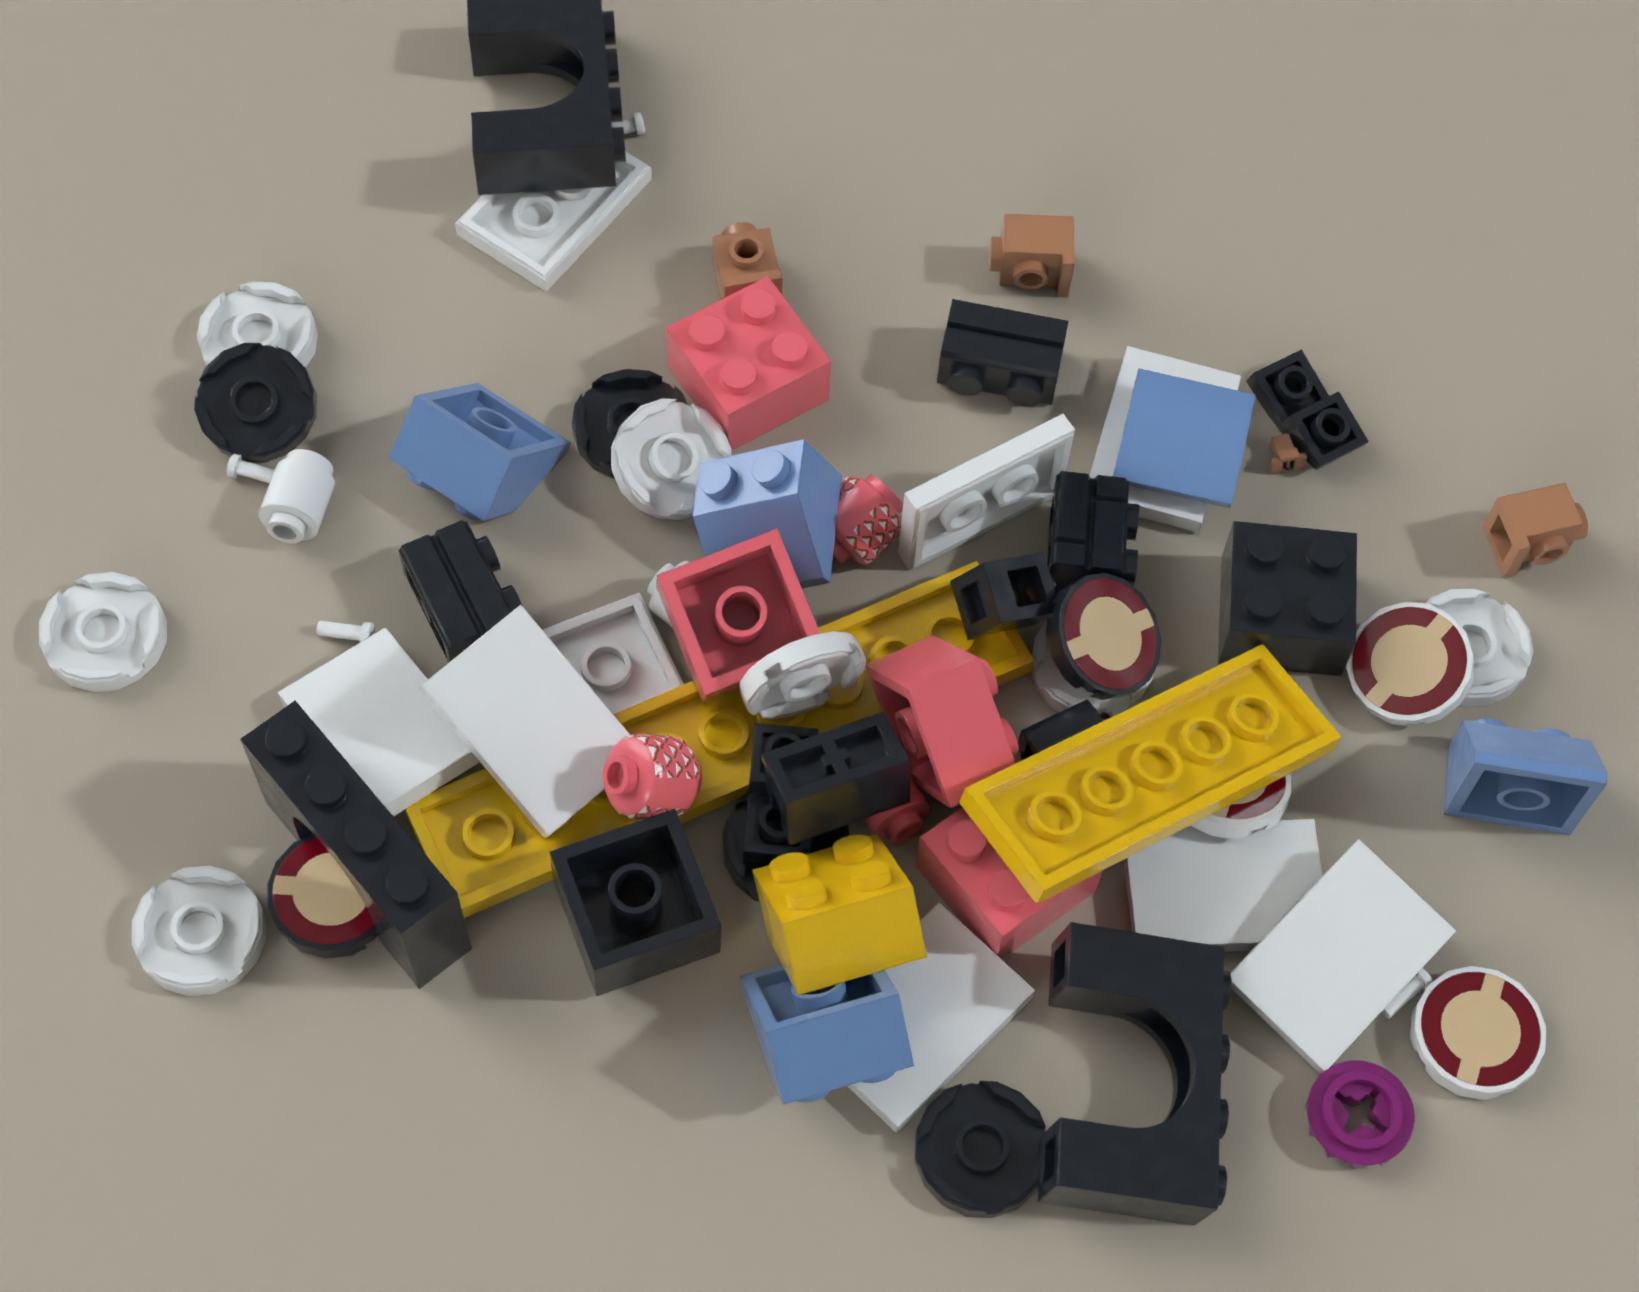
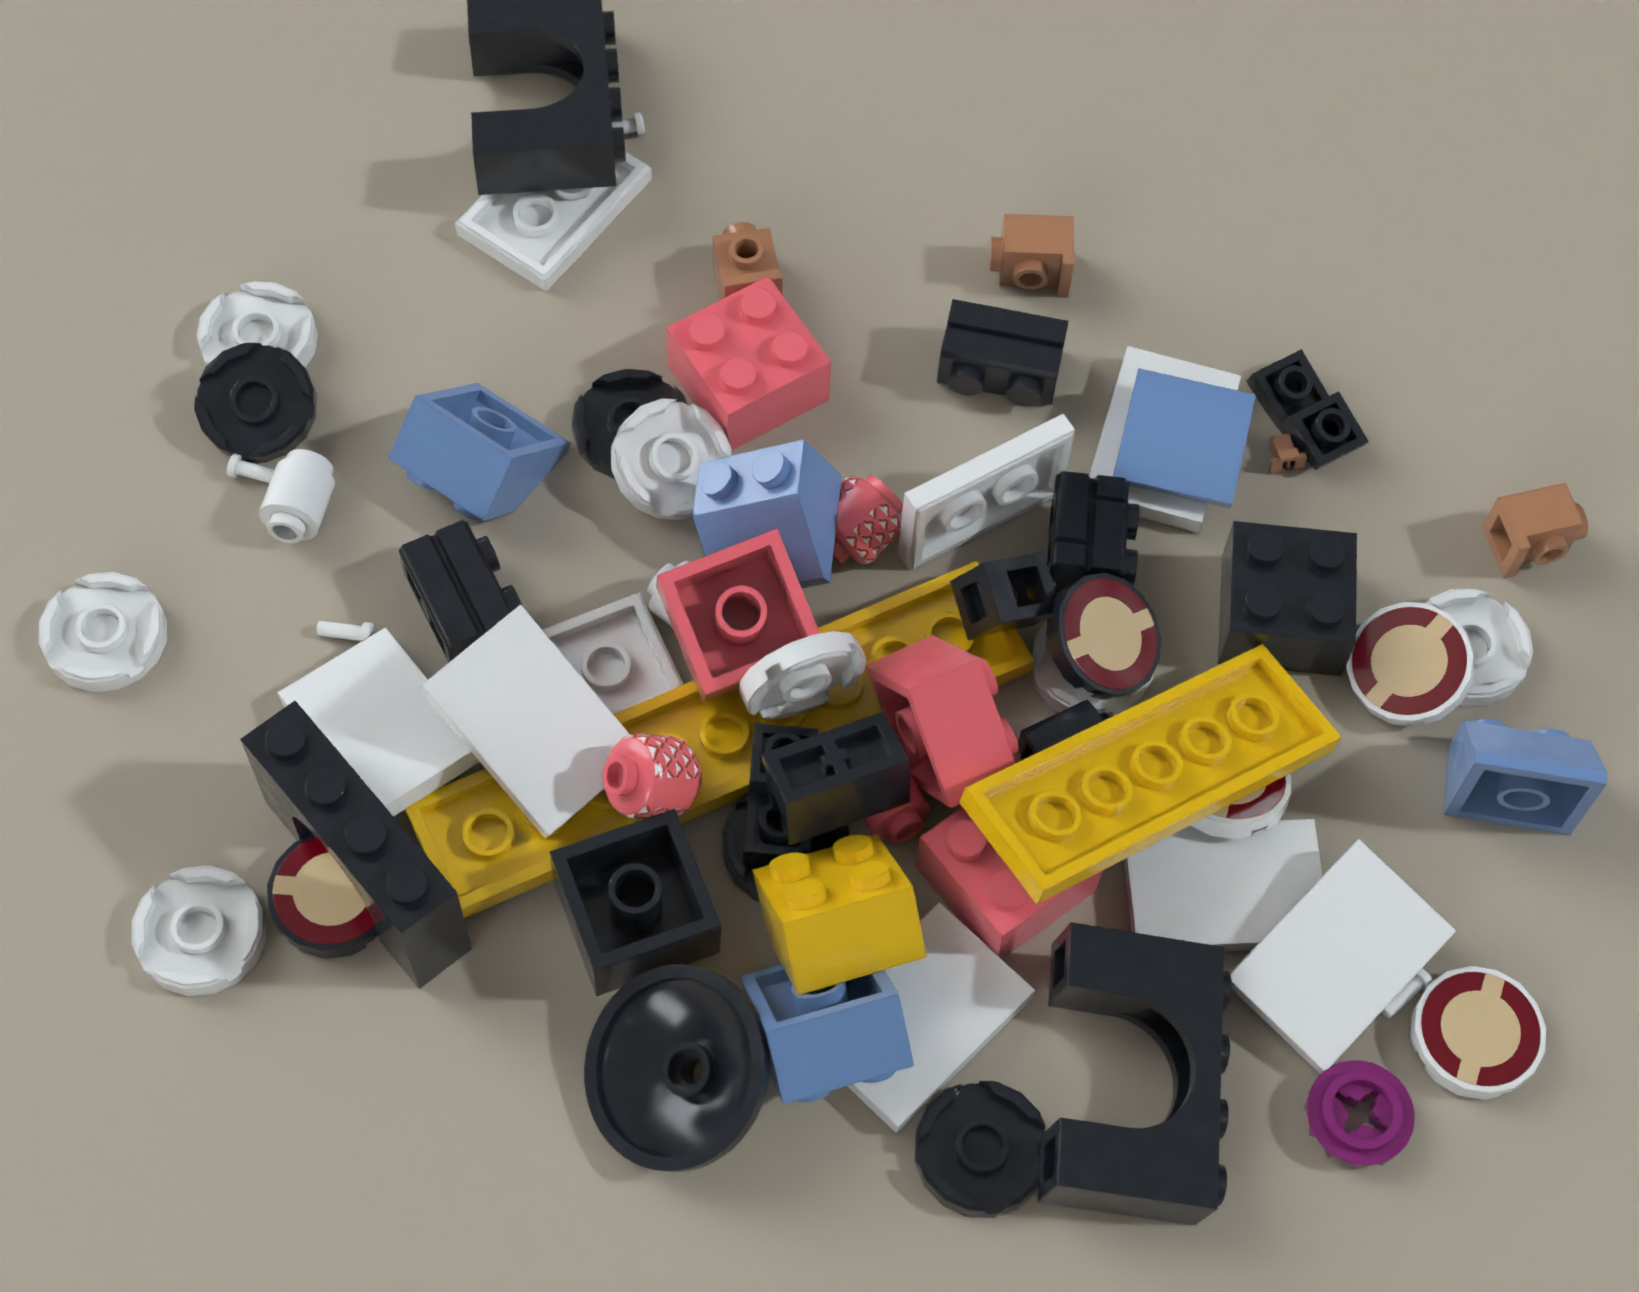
none -> black dish [584,964,770,1172]

